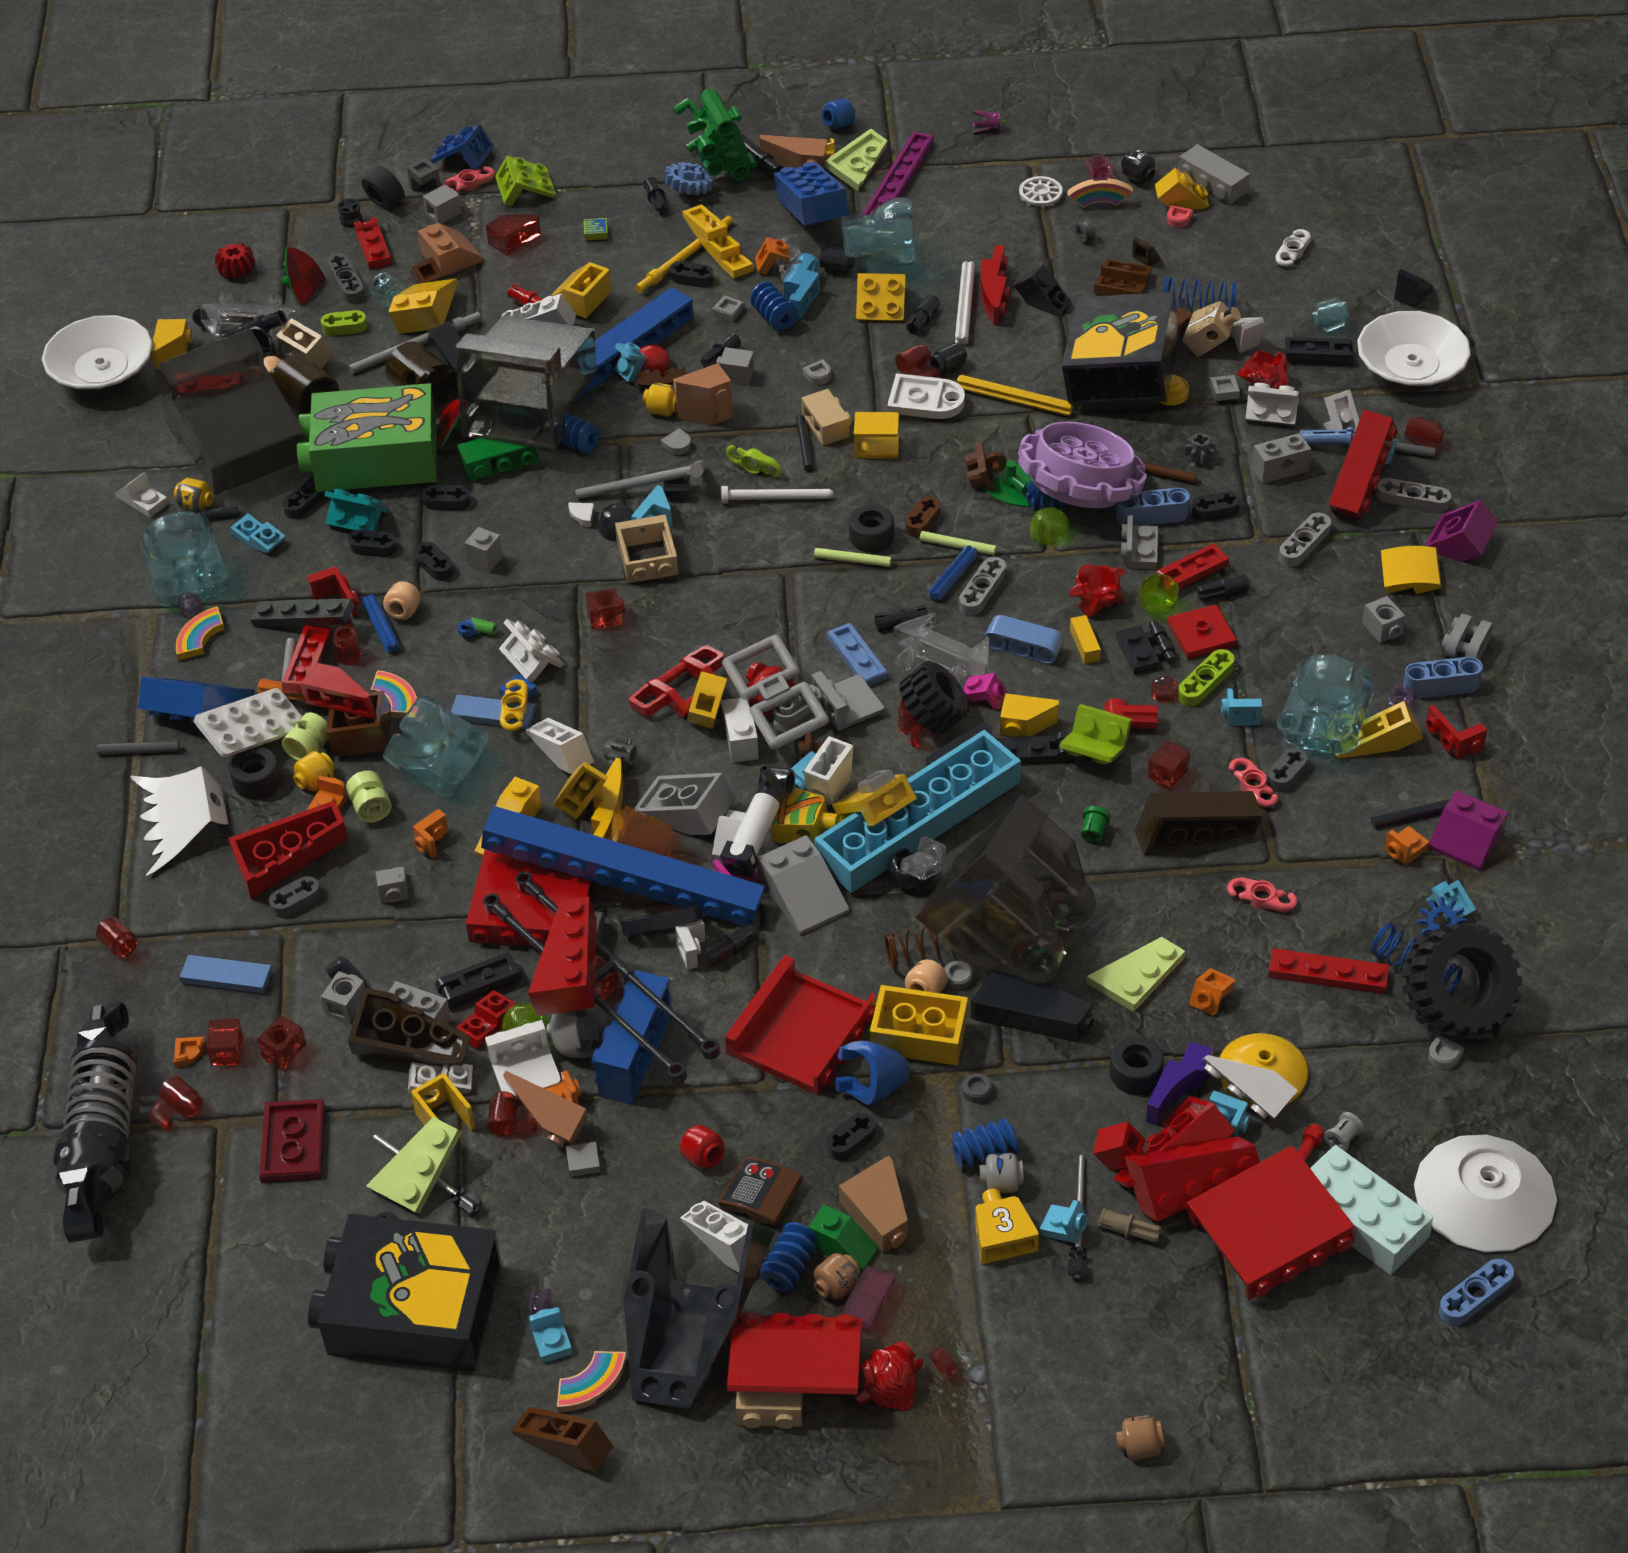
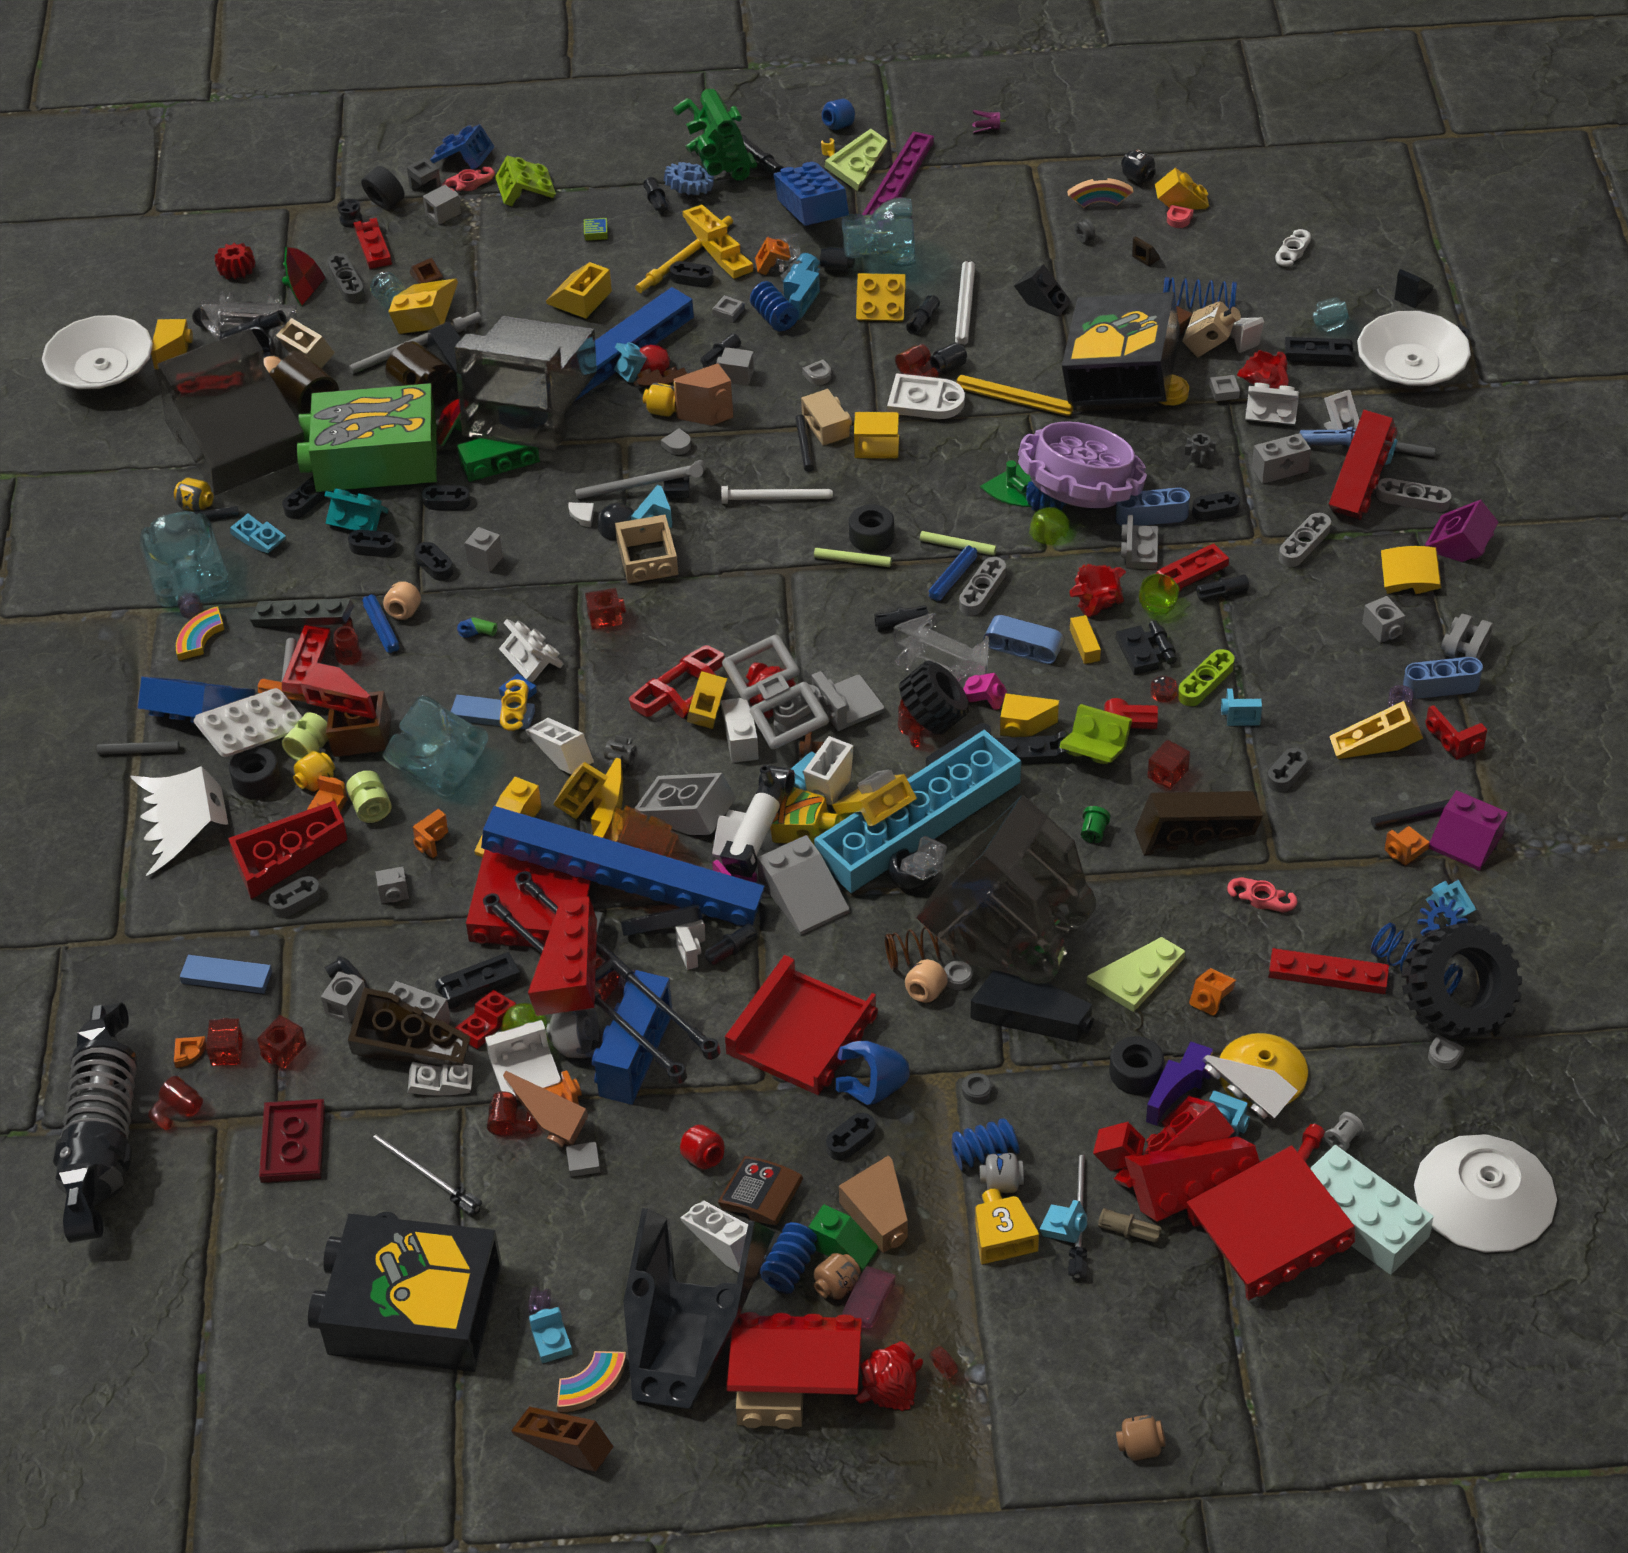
clear red brick [96,917,137,957] -> none
white slope [115,472,168,518] -> none
red bracket [307,566,359,617] -> none
lime beam [321,310,367,336] -> none
yellowish green wing [366,1117,462,1214] -> none
tile [371,670,419,720] -> none
yellow piece [411,1073,475,1131] -> none
nougat slope [418,223,483,277] -> none
clear red slope [486,214,541,256] -> none
white slope [497,294,576,336] -> none
red pin [507,284,543,306] -> none
blue piece [545,408,601,454] -> none
lime piece [726,445,782,478] -> none
nougat slope [759,135,828,170] -> none
medium blue tile [827,623,888,686] -> none
yellow brick [870,985,968,1065] -> none
reddish brown beam [905,497,940,537] -> none
reddish brown hips [964,442,1007,491] -> none
red slope [981,245,1010,326] -> none
white wheel [1019,176,1063,208] -> none
clear pink slope [1084,155,1117,181] -> none
reddish brown slope [1093,258,1153,296] -> none
reddish brown bar [1143,462,1197,484] -> none
red plate [1167,605,1237,659] -> none
light grey brick [1178,144,1250,204] -> none
coral piece [1229,758,1278,808] -> none
clear light blue piece [1277,655,1374,754] -> none
clear red brick [1405,416,1445,447] -> none
medium blue beam [1439,1259,1514,1326] -> none

